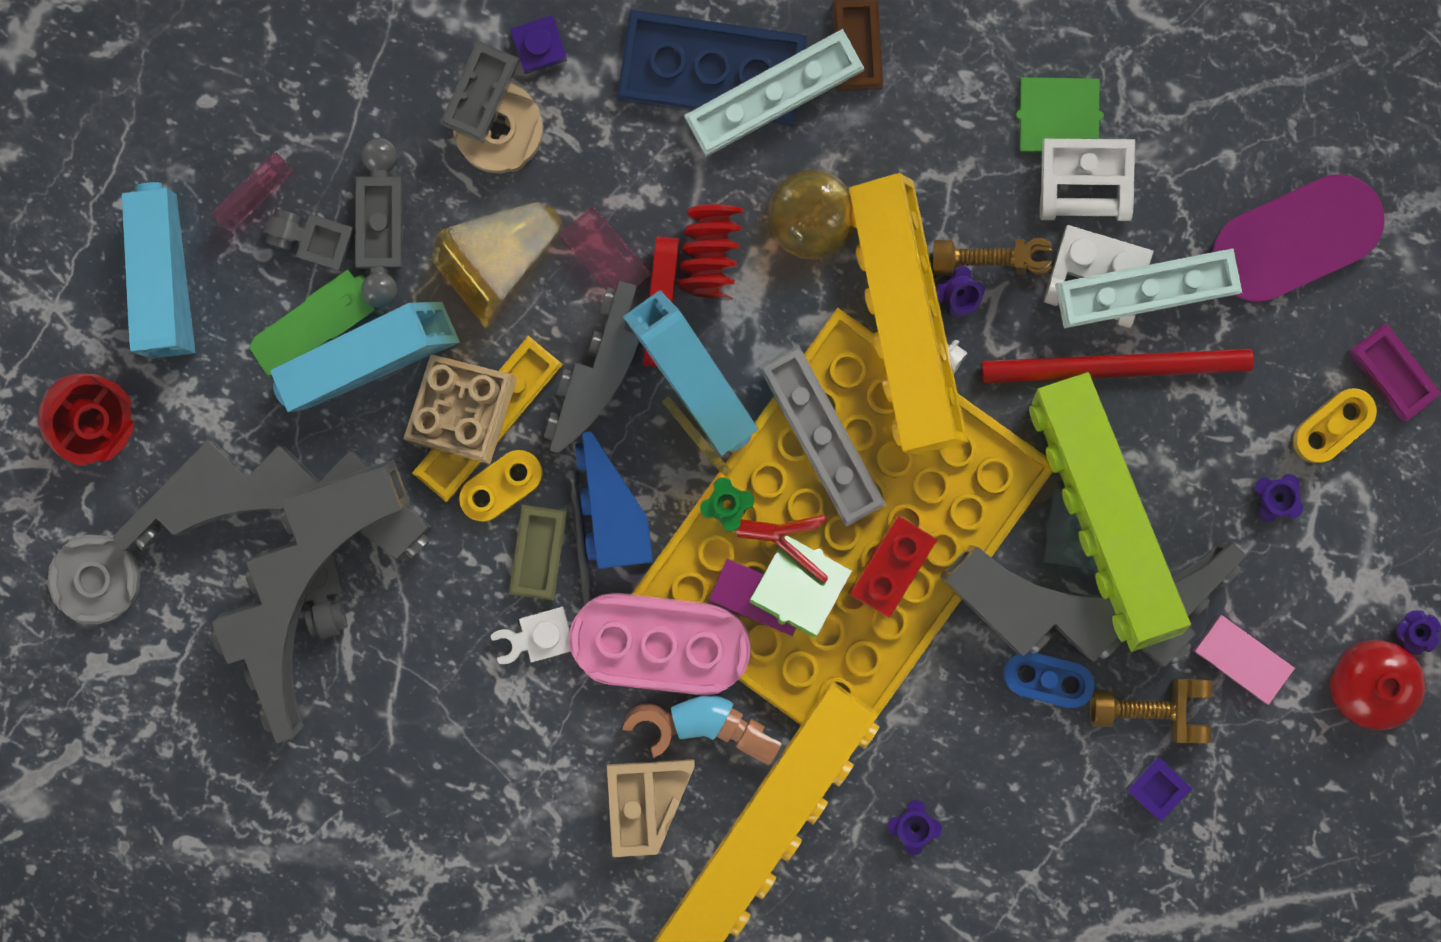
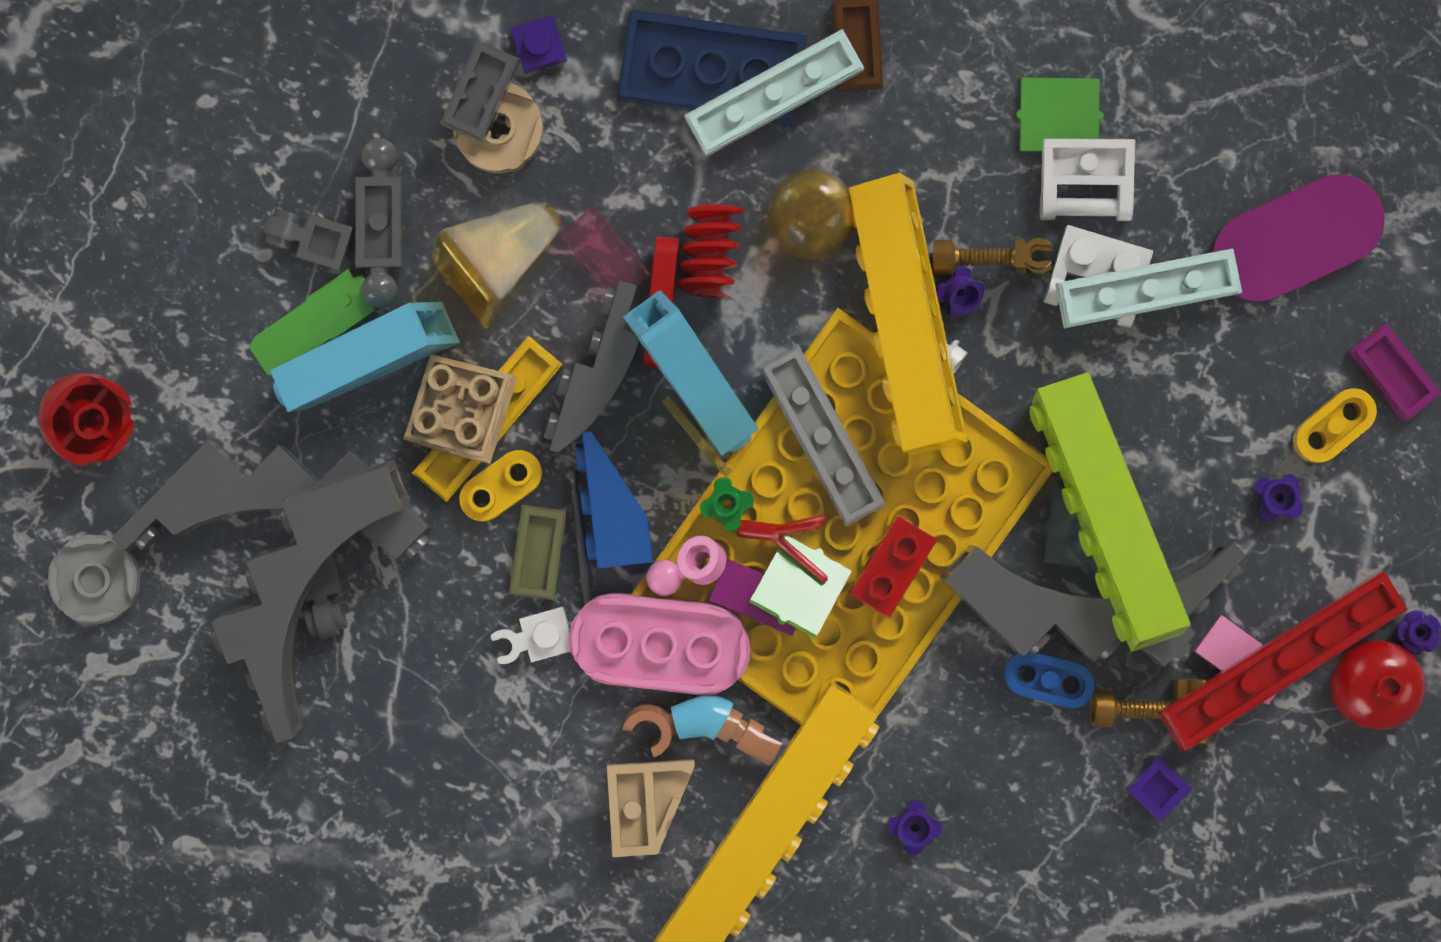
medium azure slope [122,182,196,359] -> none
clear pink tile [211,152,295,233] -> none
red piece [981,349,1254,383] -> none
none -> bright pink plate [646,536,726,596]
none -> red tile [1158,571,1408,751]

